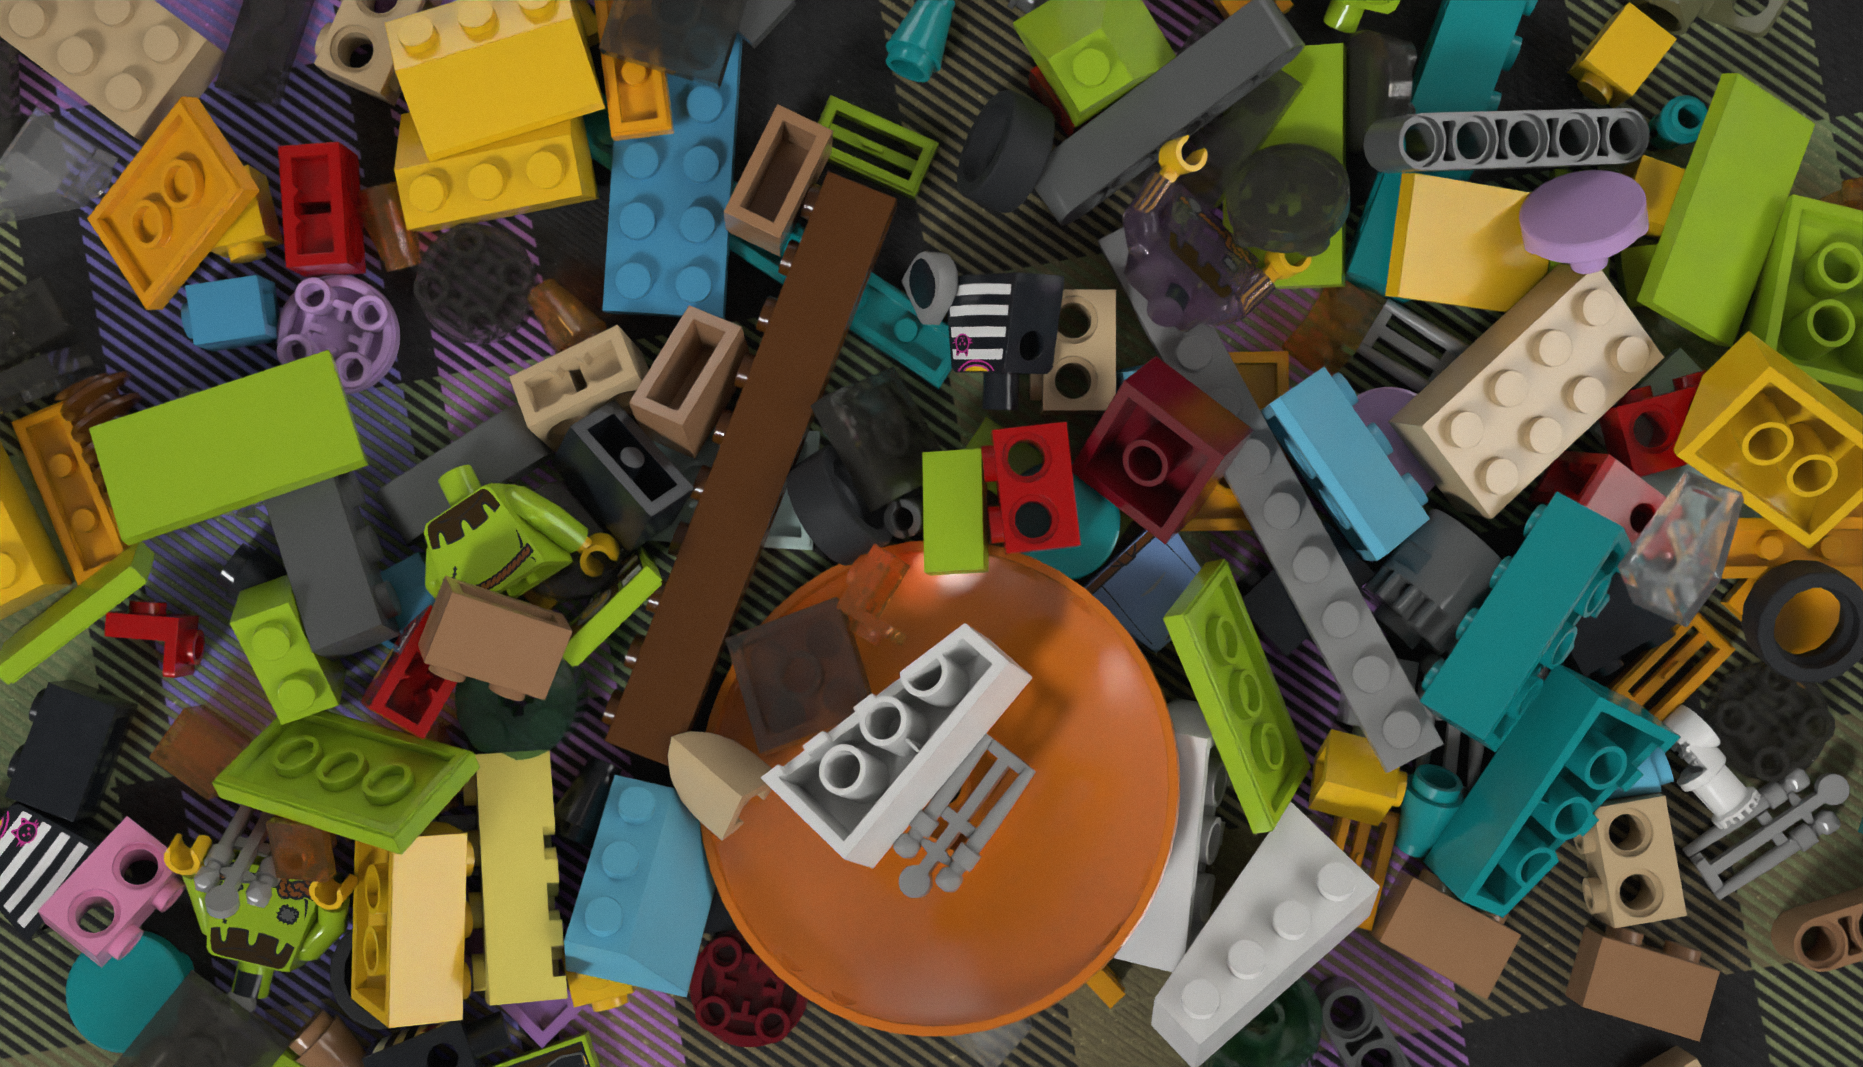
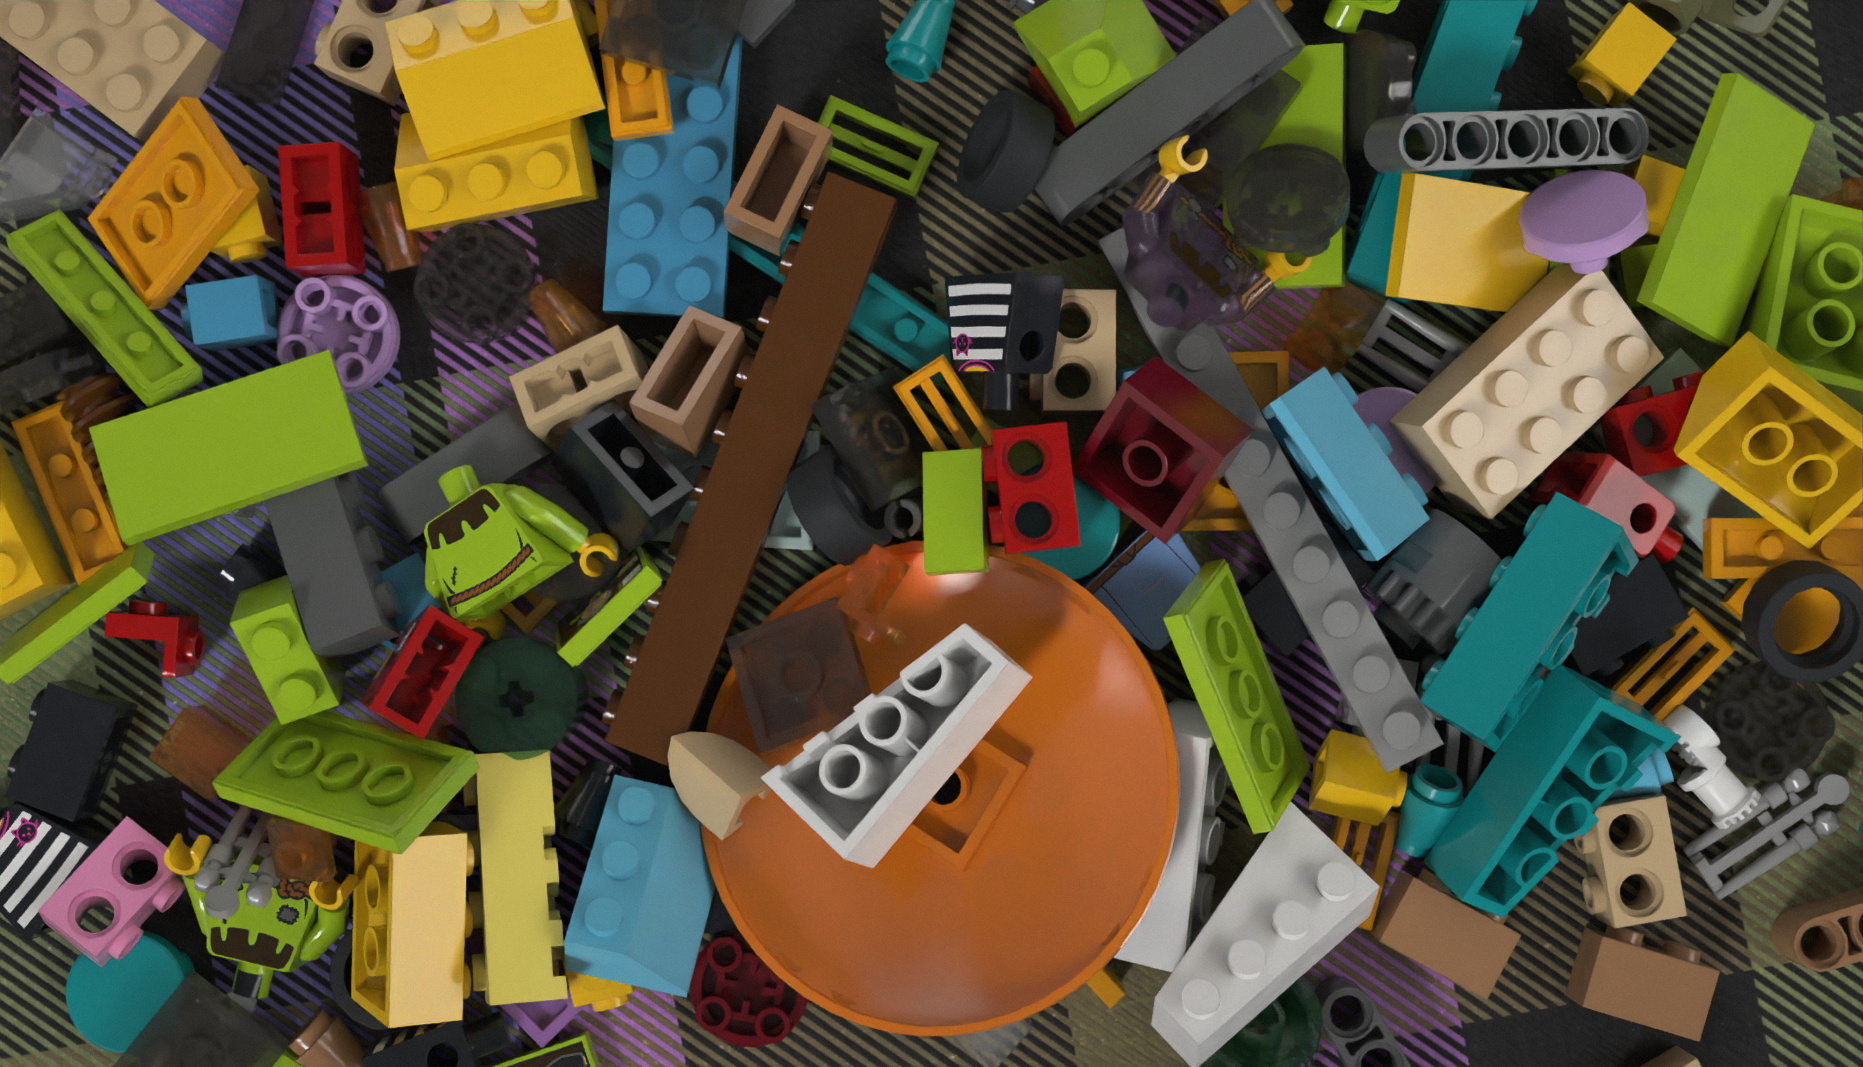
medium nougat brick [418,576,573,701] -> none
light grey piece [893,733,1036,898] -> none
light grey tile [901,251,958,325] -> none
clear slope [1618,471,1744,627] -> none
teal pin [1648,95,1708,150] -> none
none -> lime tile [6,209,203,408]
none -> light orange tile [893,354,1009,456]

